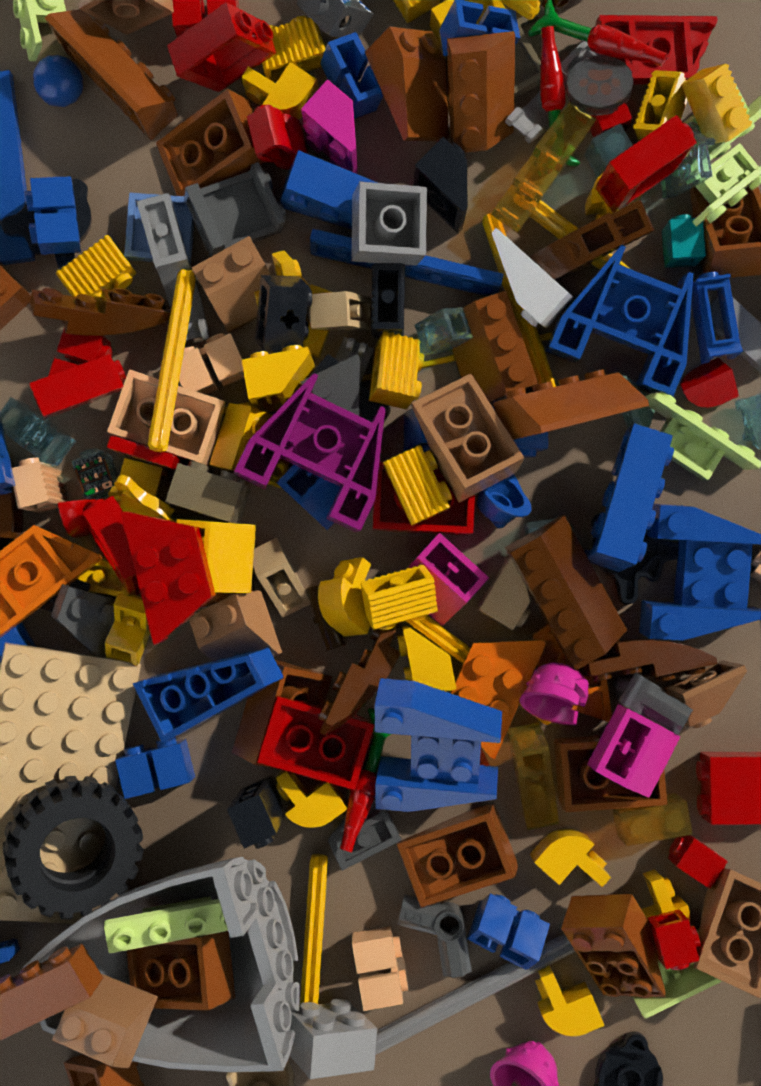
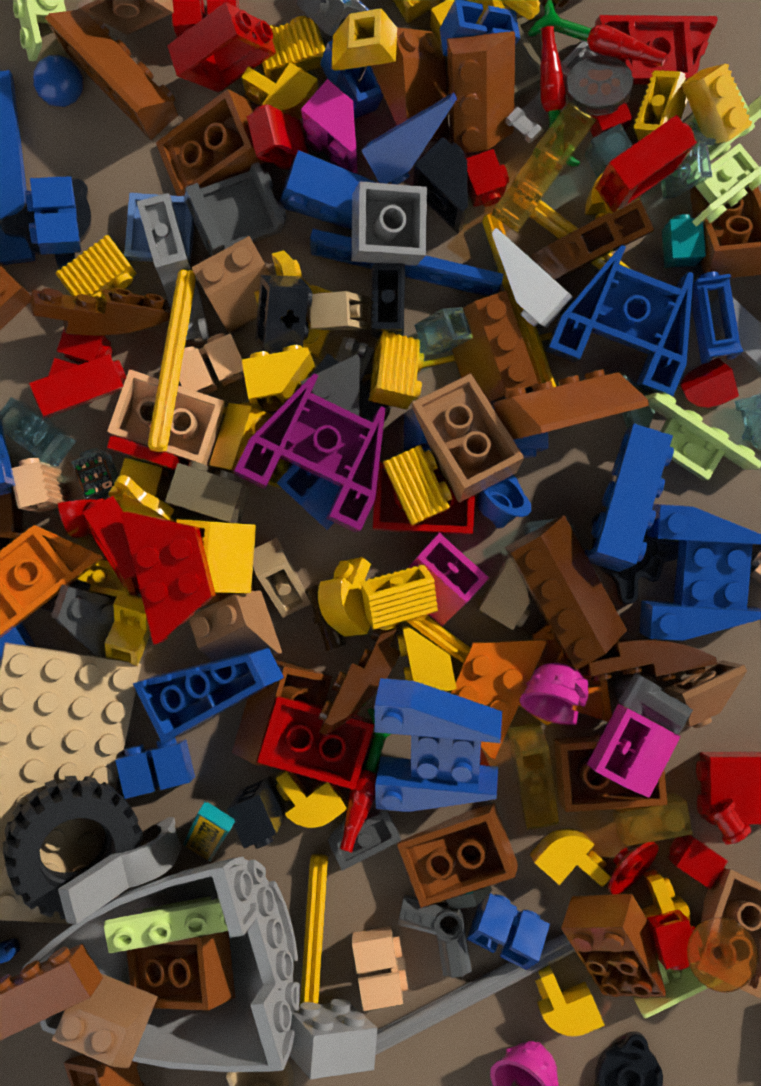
none -> light grey piece [58,817,182,924]
none -> tile [183,802,235,862]
none -> yellow slope [331,8,397,71]
none -> blue slope [361,93,457,185]
none -> pearl dark grey tile [446,886,492,910]
none -> red brick [466,149,509,207]
none -> red dish [608,841,659,895]
none -> clear orange dish [687,917,758,993]
none -> red bush [706,798,751,845]

